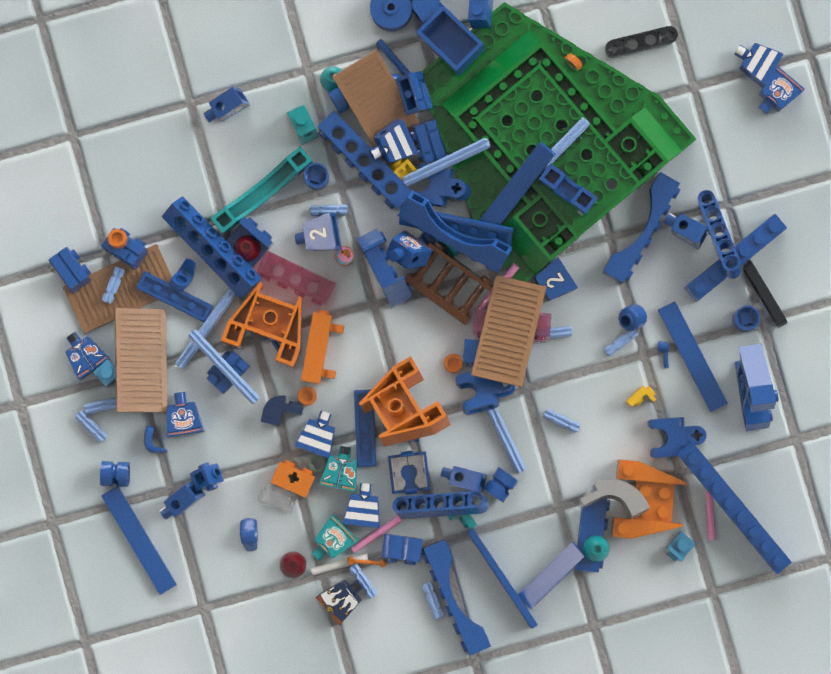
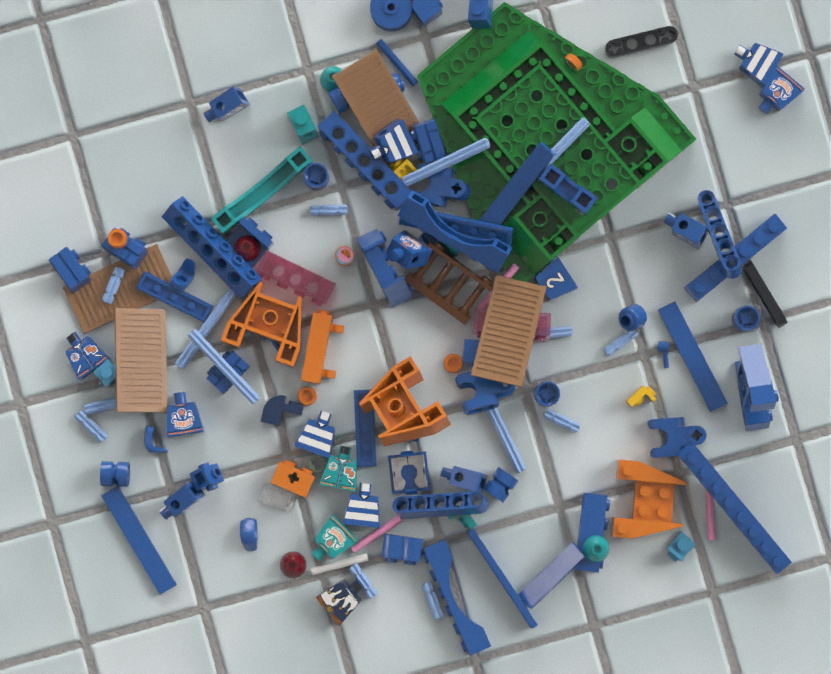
torso [295,213,342,251] -> none
orange hinge [347,557,387,567] -> none
blue brick [396,71,433,115] -> none
blue piece [416,5,486,76] -> none
light grey arch [579,479,650,519] -> none
blue arch [602,172,681,284] -> none
none -> blue wheel [534,381,560,407]

